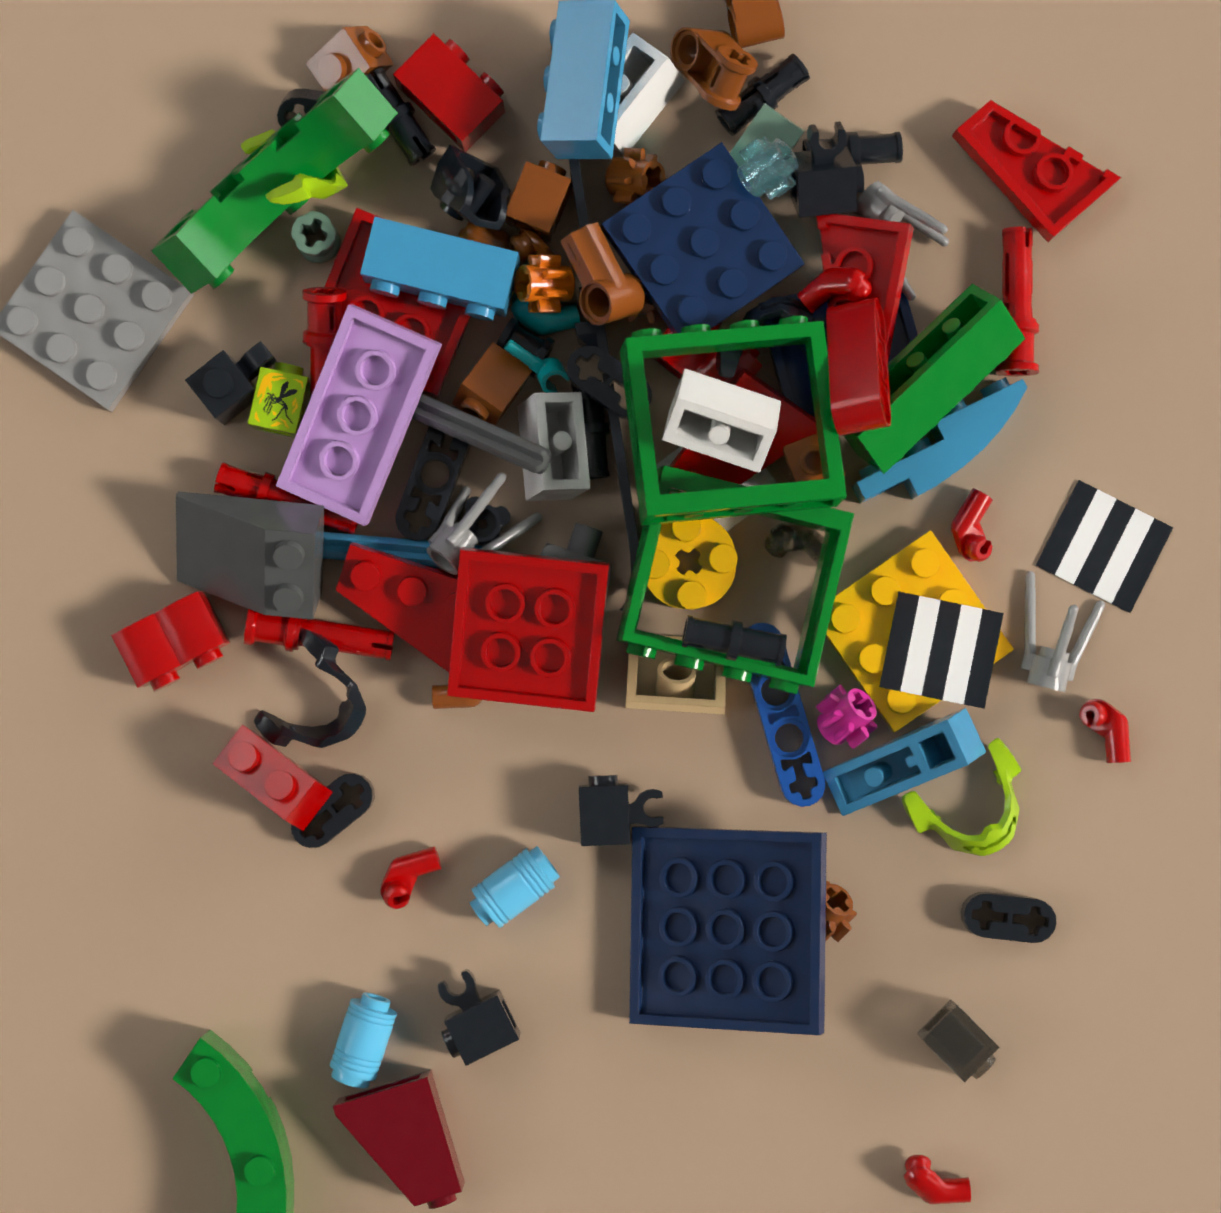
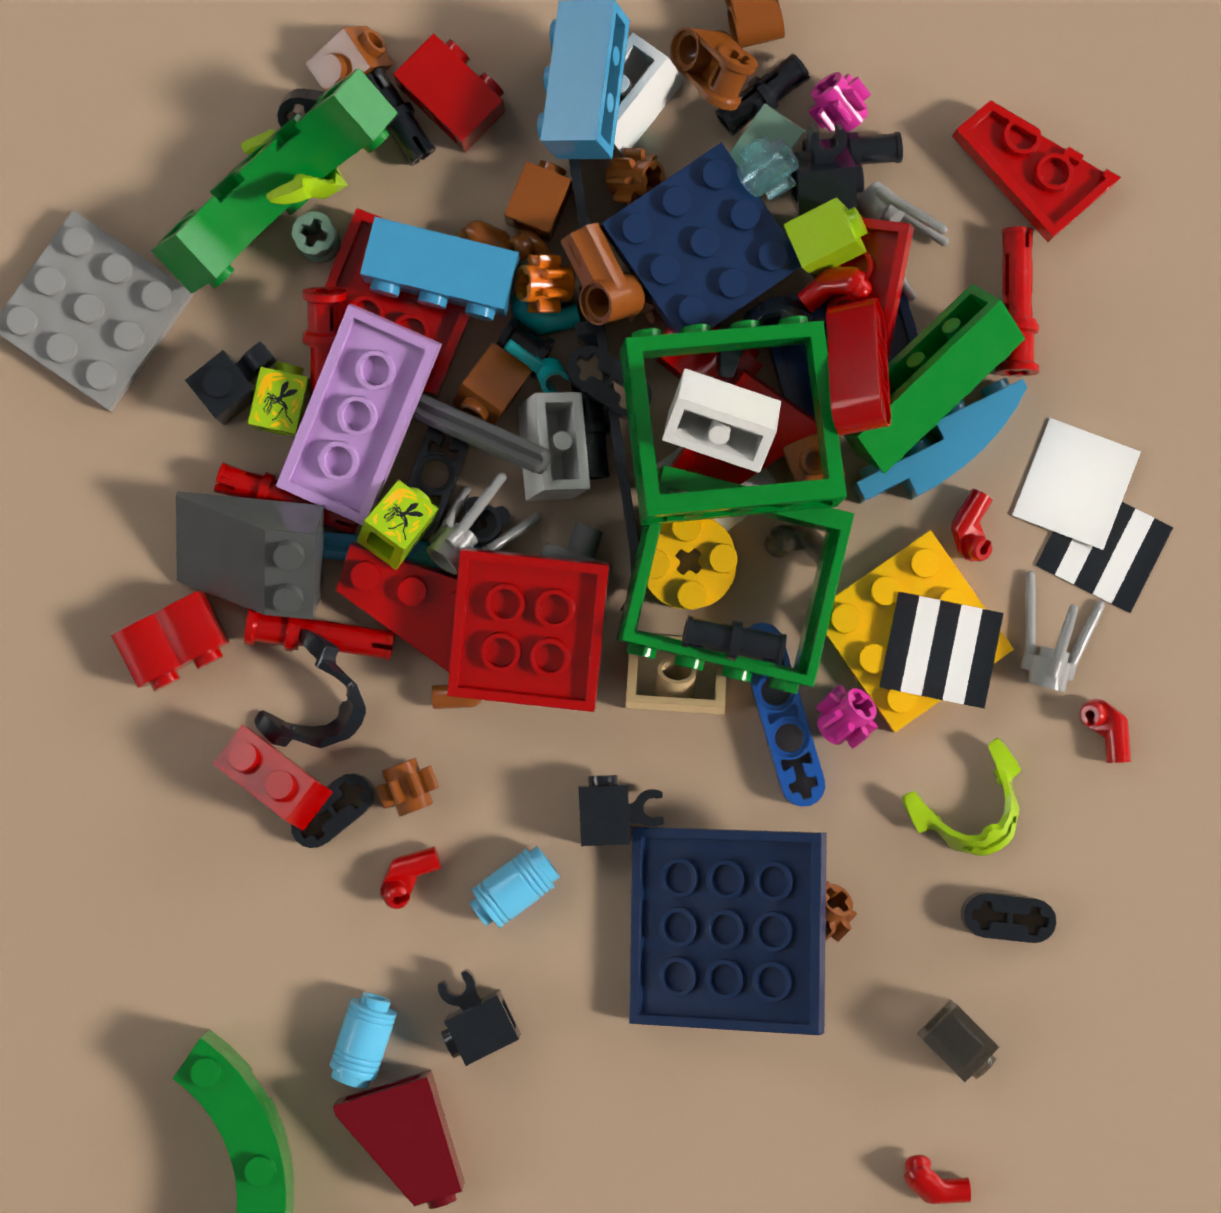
black hand [430,145,511,230] -> none
dark azure slope [823,708,986,816] -> none
none -> lime brick [357,480,438,570]
none -> dark orange gear [375,758,439,817]
none -> lime brick [783,197,867,278]
none -> dark pink gear [808,72,871,133]
none -> white sticker [1012,418,1141,550]

